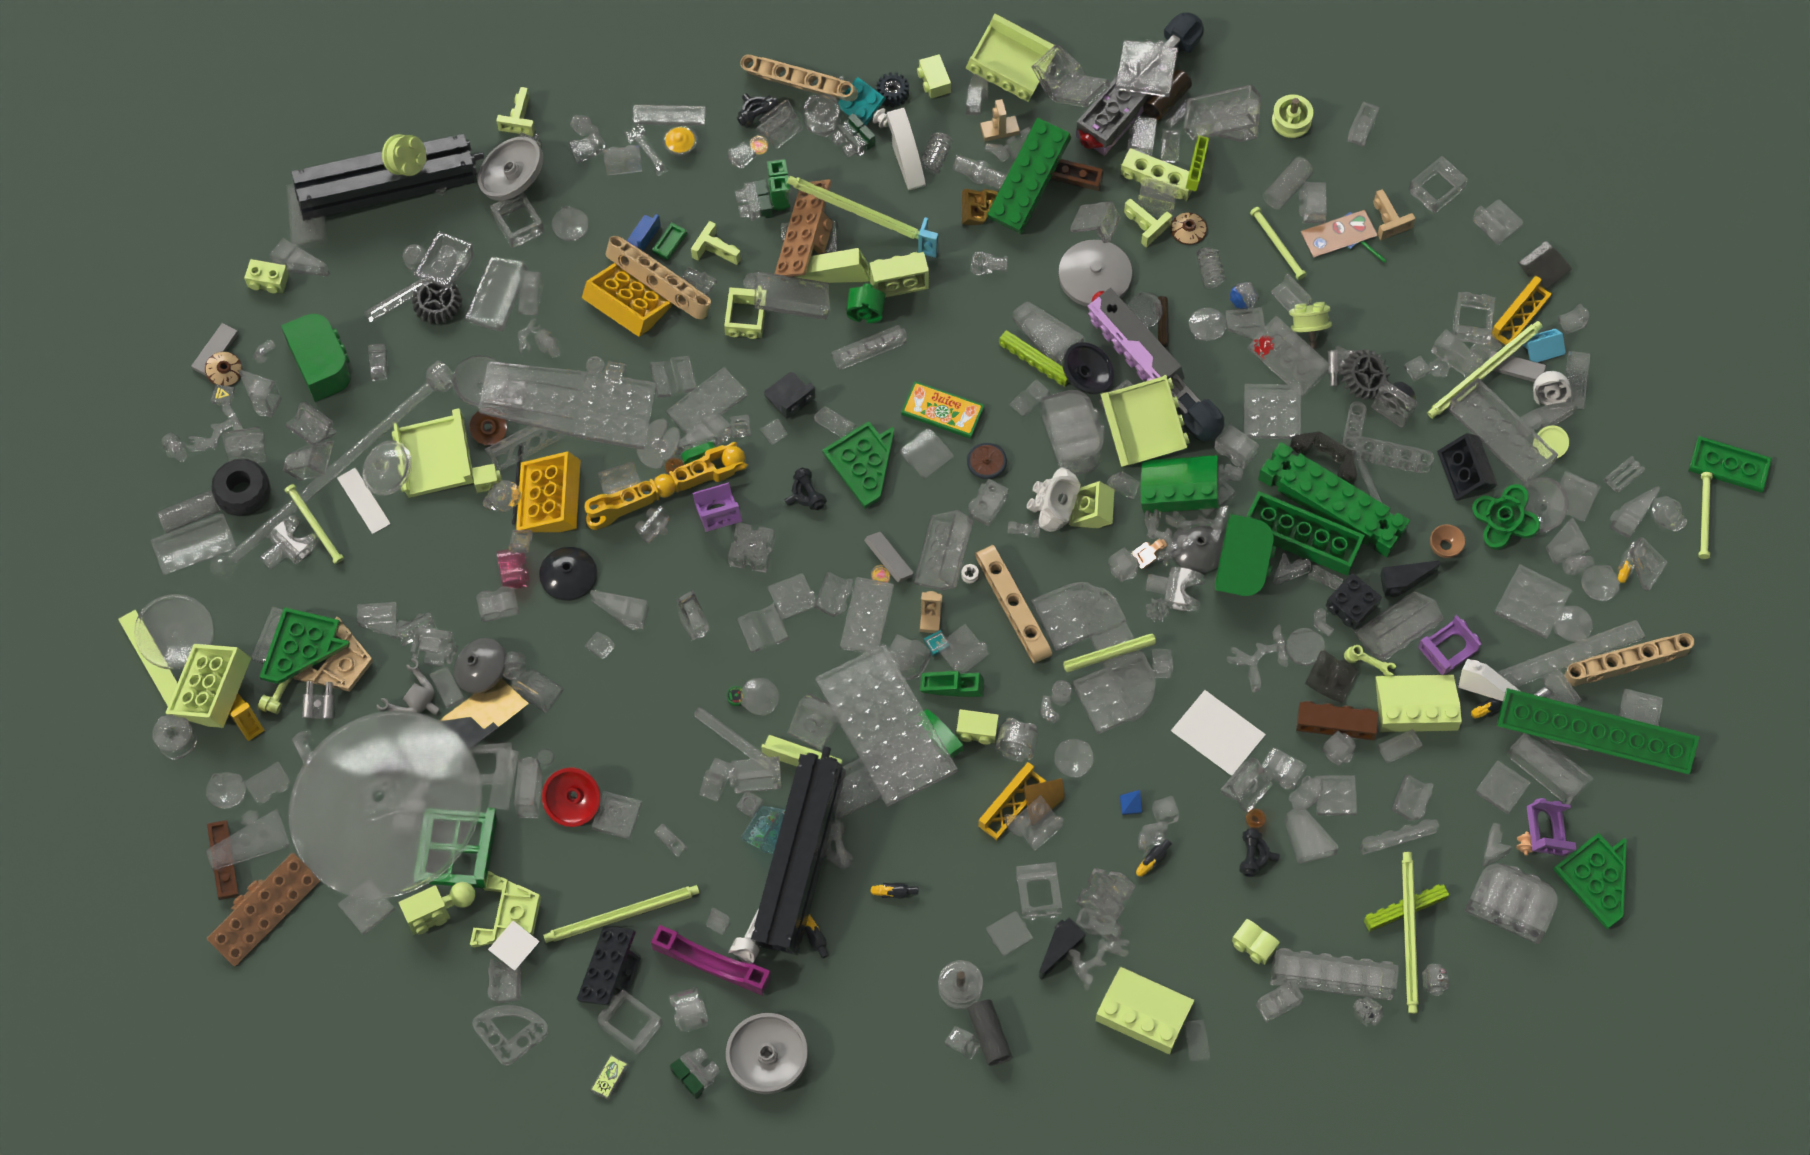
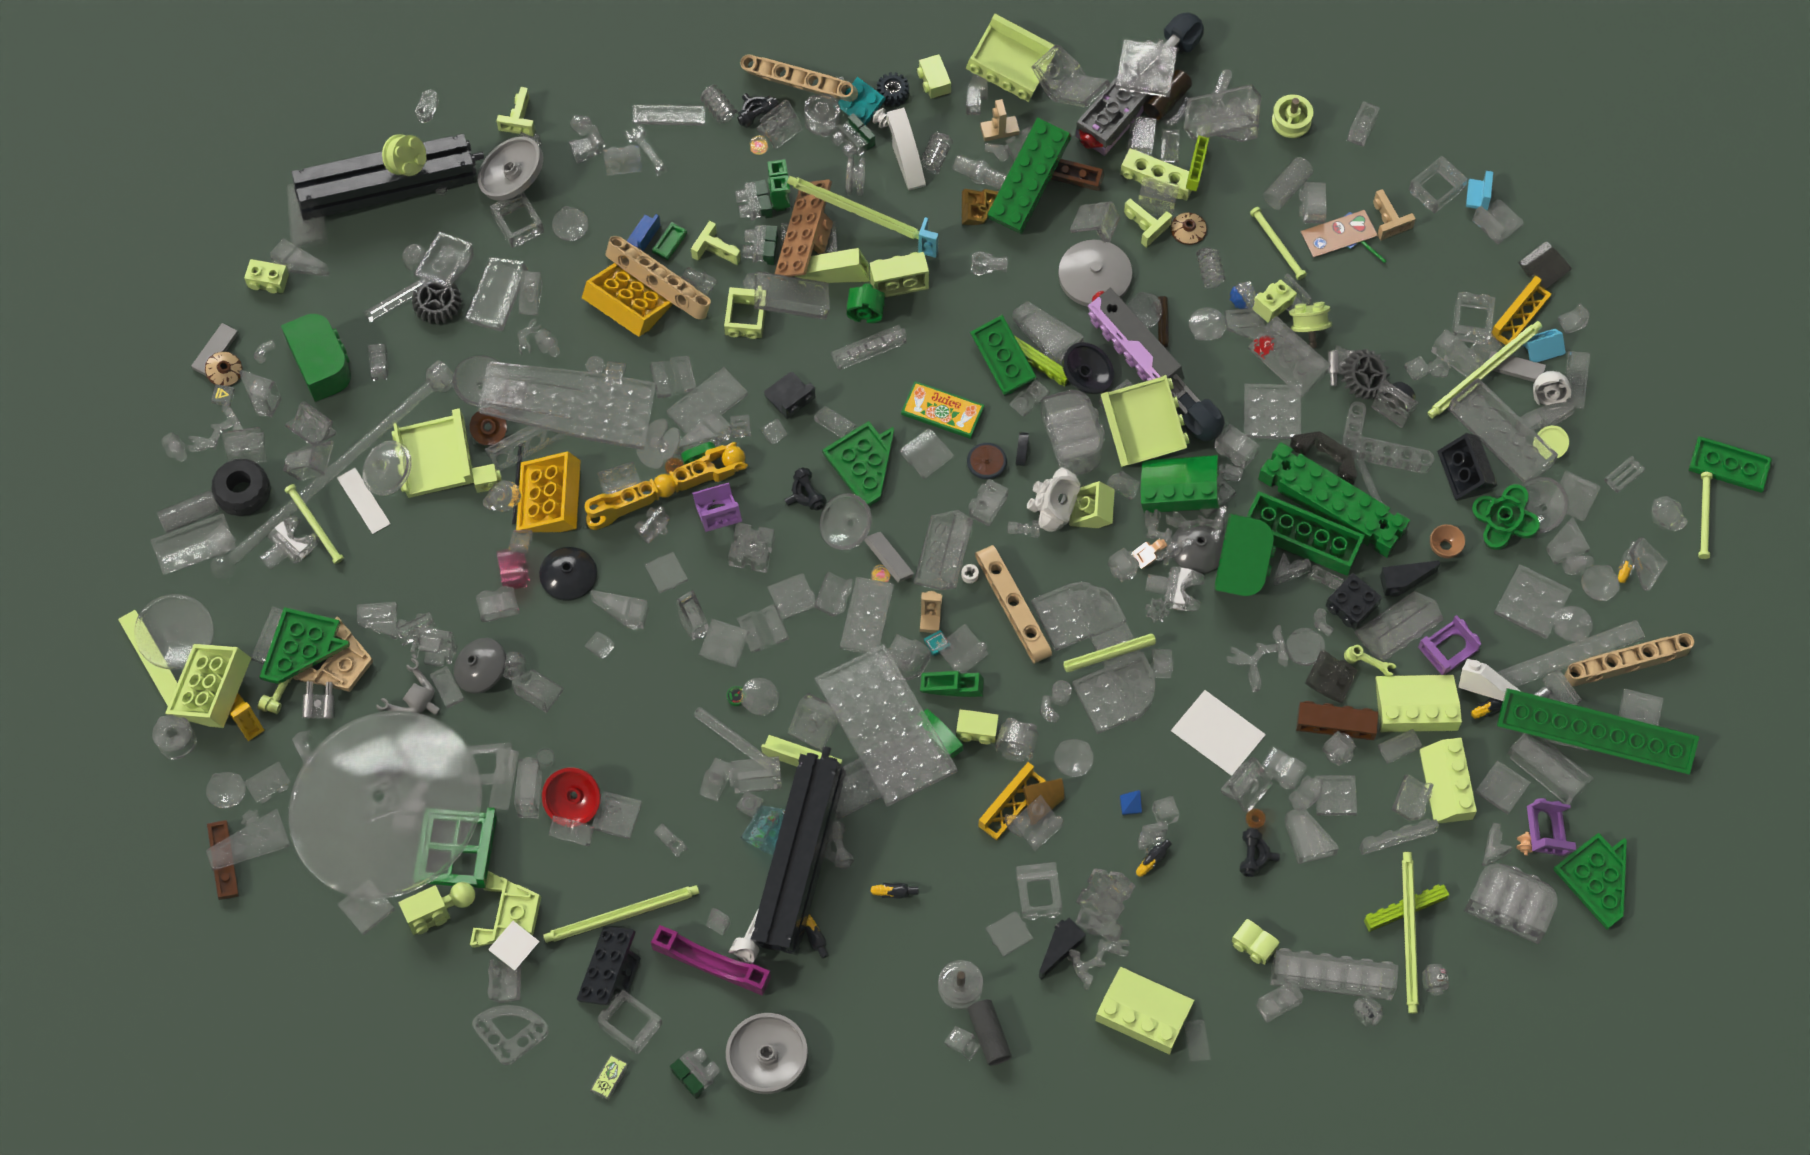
medium nougat bracket [207,853,320,966] -> none
pearl gold sticker [439,678,529,750] -> none
yellow piece [663,125,698,156] -> none
clear brick [669,986,709,1033] -> none
clear bracket [728,142,756,169] -> none
clear slope [1609,486,1661,539] -> none
none -> clear brick [204,524,236,556]
none -> clear beam [415,90,439,123]
none -> clear slope [549,816,594,846]
none -> clear piece [645,552,688,594]
none -> clear plate [699,619,749,668]
none -> clear piece [700,85,738,124]
none -> hips [742,225,778,265]
none -> clear dish [820,493,872,550]
none -> clear wheel [846,157,866,196]
none -> green tile [970,314,1037,396]
none -> black beam [1016,432,1029,466]
none -> clear bar [1211,69,1232,102]
none -> yellowish green brick [1252,280,1297,323]
none -> yellowish green slope [1419,738,1477,824]
none -> medium azure panel [1466,171,1493,210]

